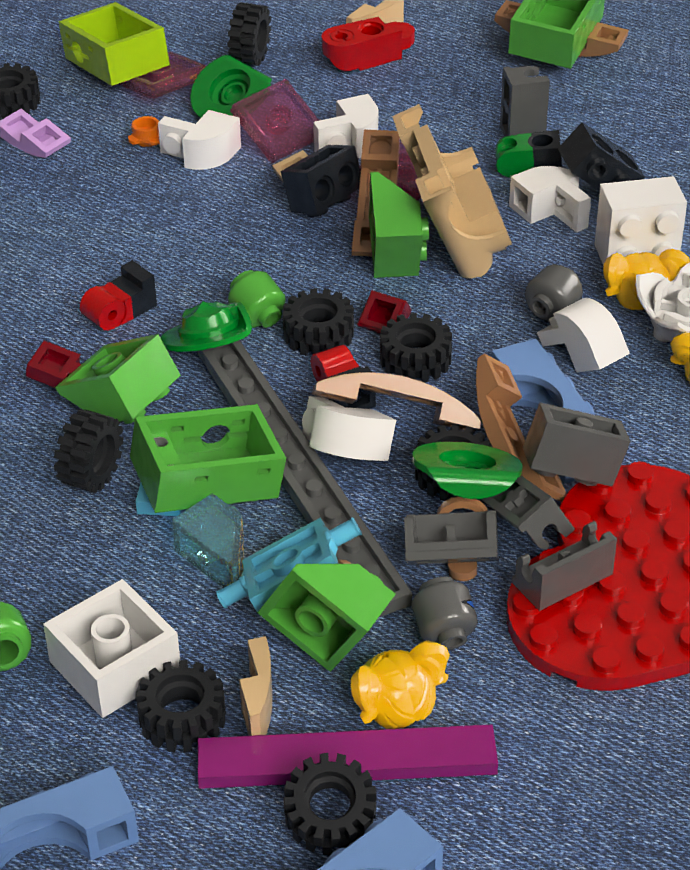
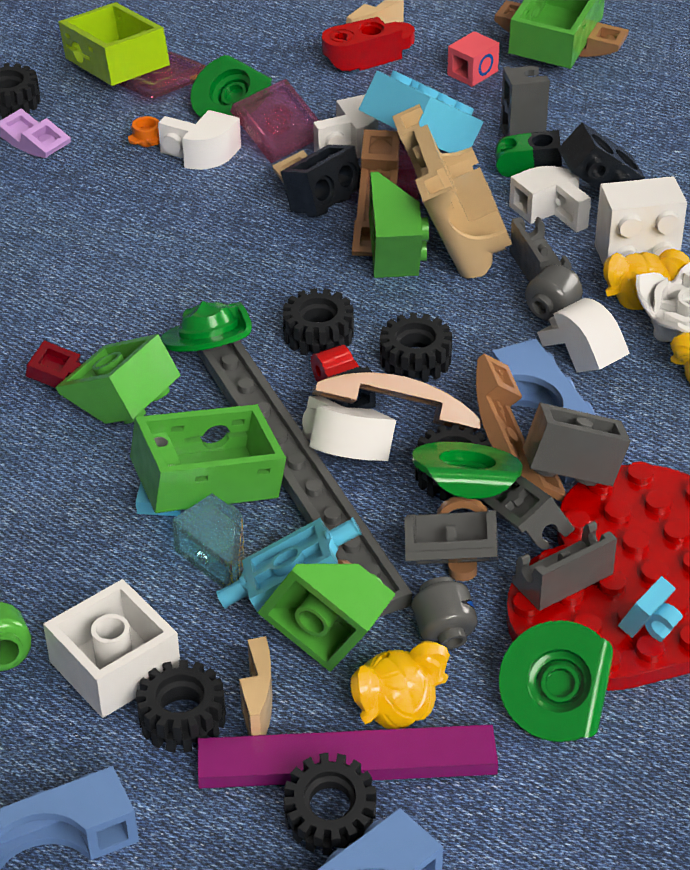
black tyre [54,409,124,493] -> none
leg [80,260,157,331] -> none
black tyre [227,2,271,66] -> none
bright green head [228,270,286,328] -> none
dark red slope [357,290,412,334] -> none
none -> medium azure brick [359,70,484,153]
none -> coral brick [447,31,499,87]
none -> green hat [499,621,613,742]
none -> dark grey hinge [510,217,572,282]
none -> medium azure tile [618,576,683,642]

